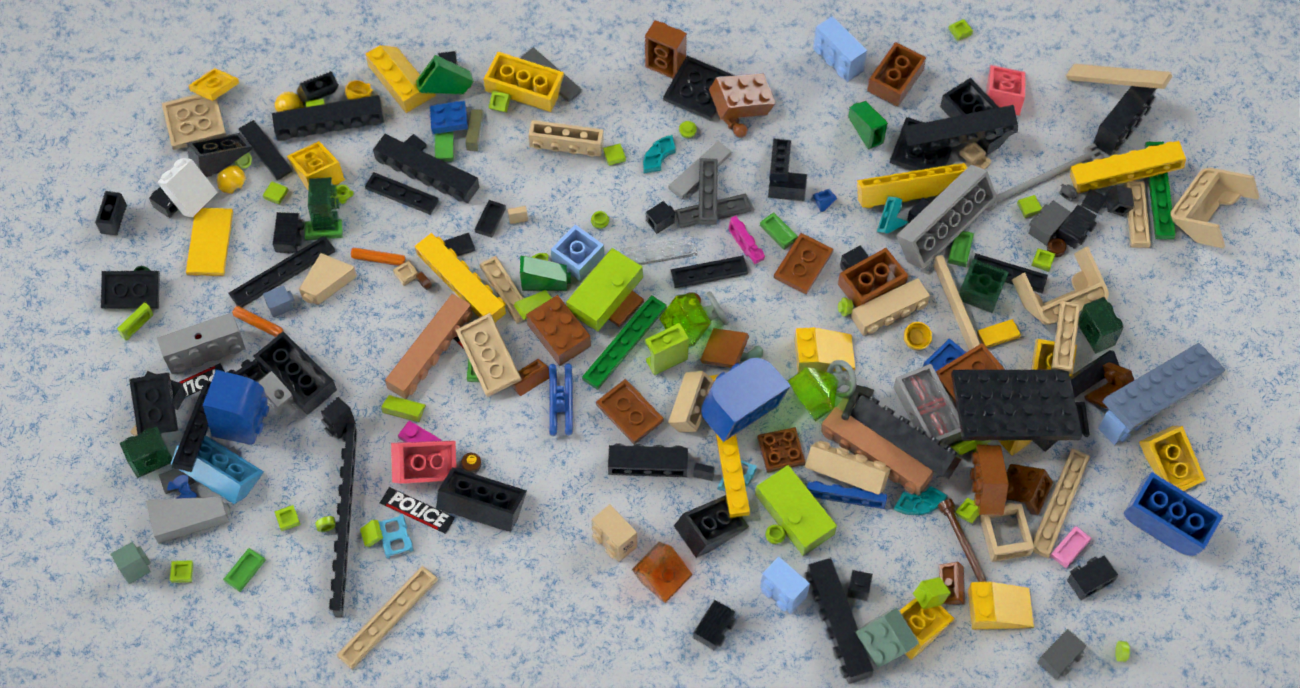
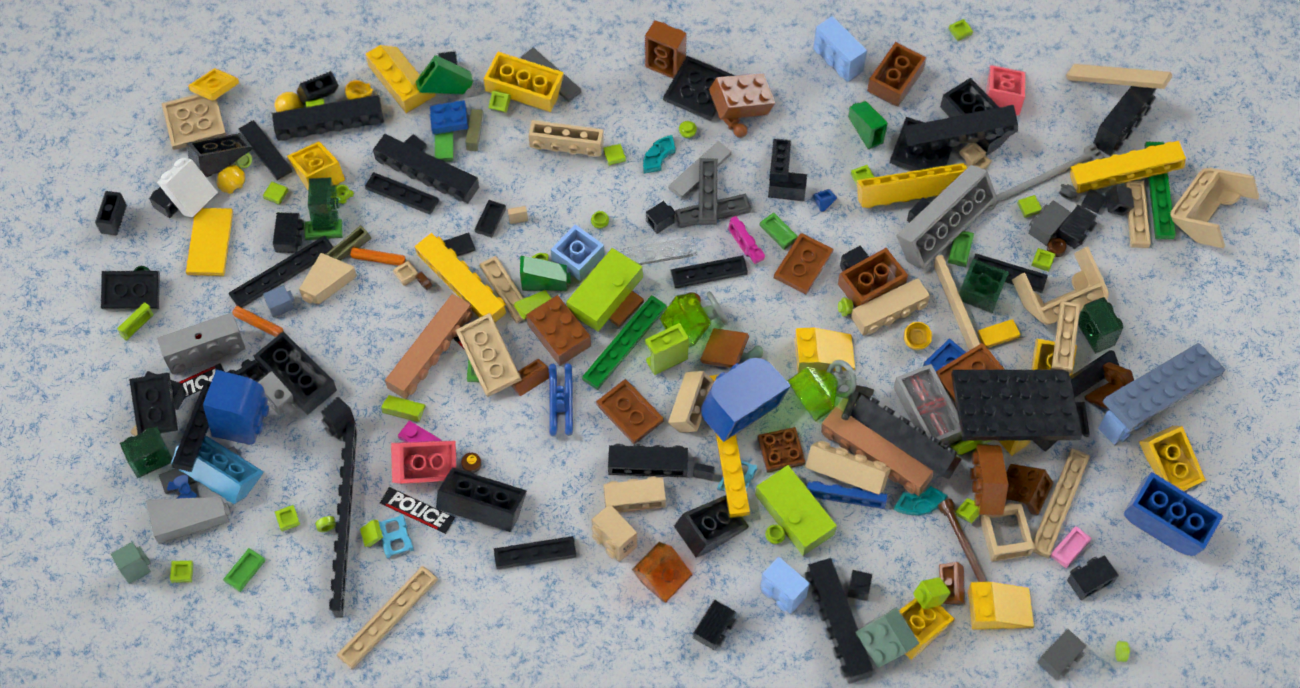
teal slope [877,197,908,234] -> none
none -> olive piece [325,225,372,261]
none -> black tile [493,536,576,570]
none -> tan brick [603,476,666,513]
none -> lime tile [850,165,874,185]

